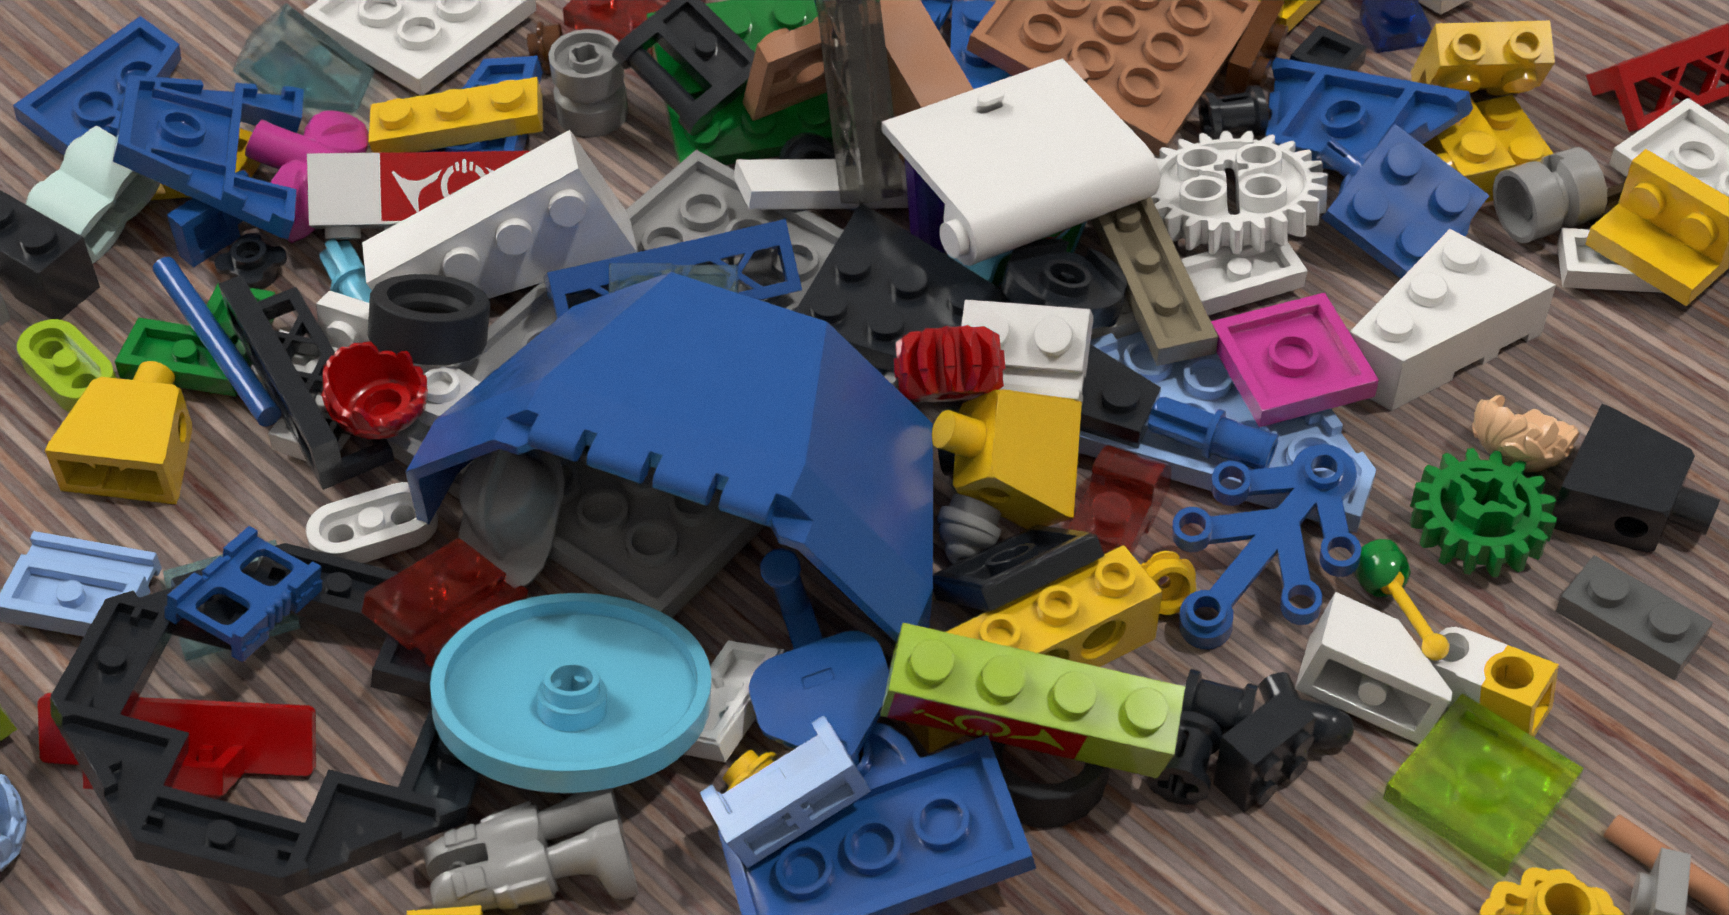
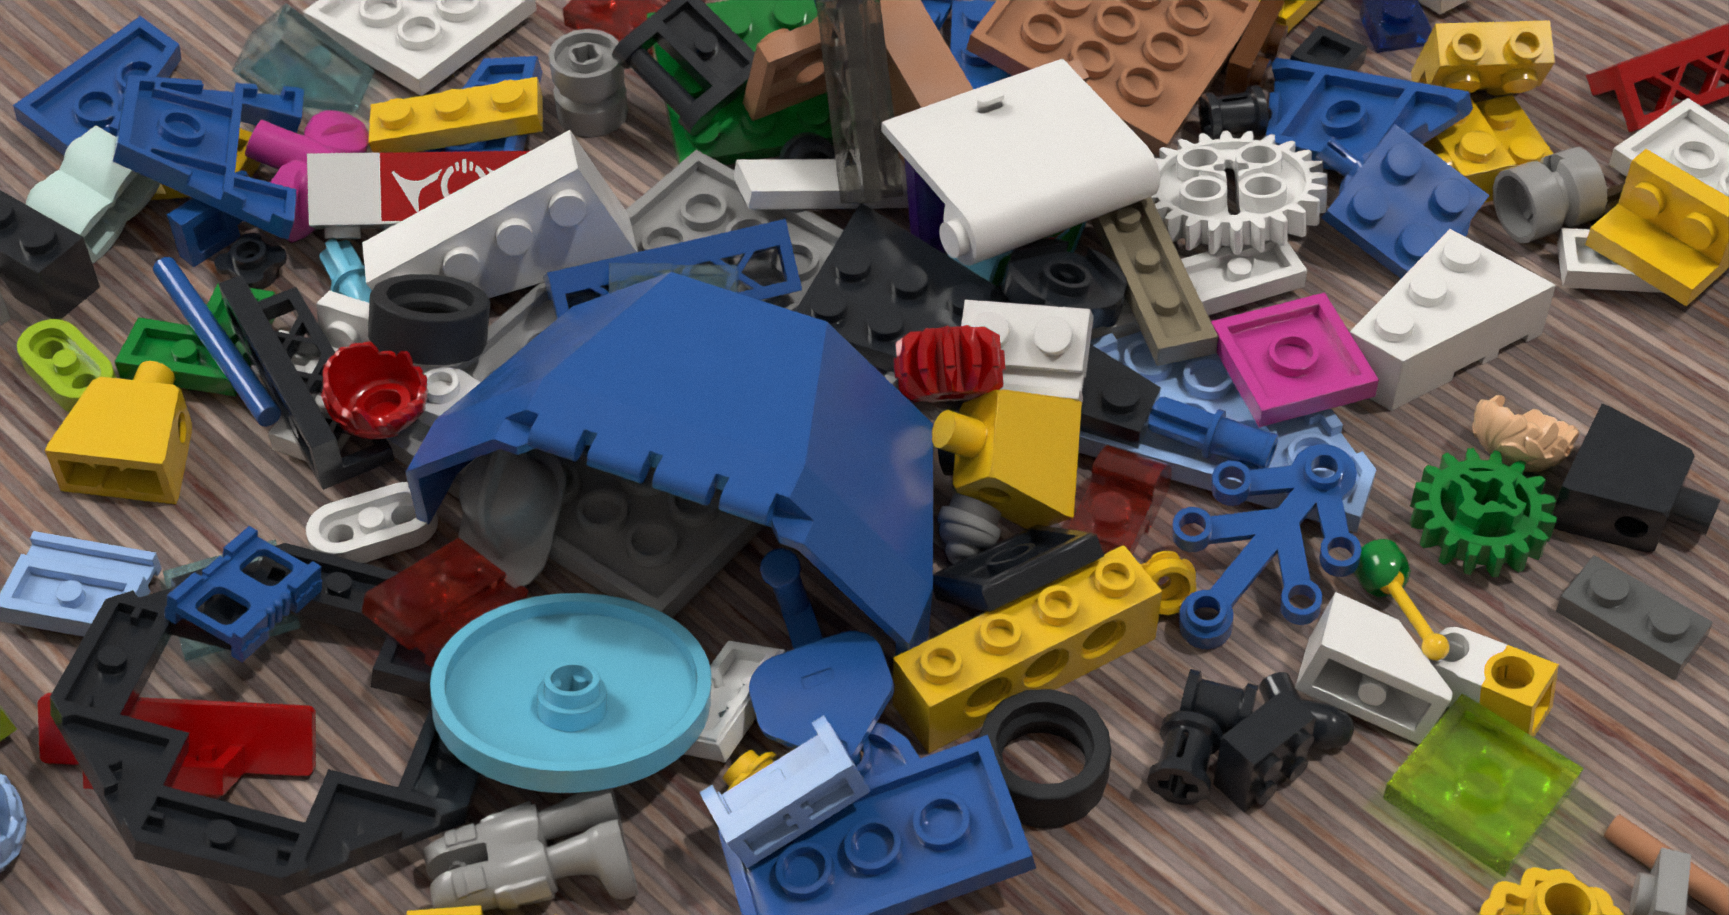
reddish brown plate [527,21,563,75] -> none
lime brick [880,623,1185,778] -> none

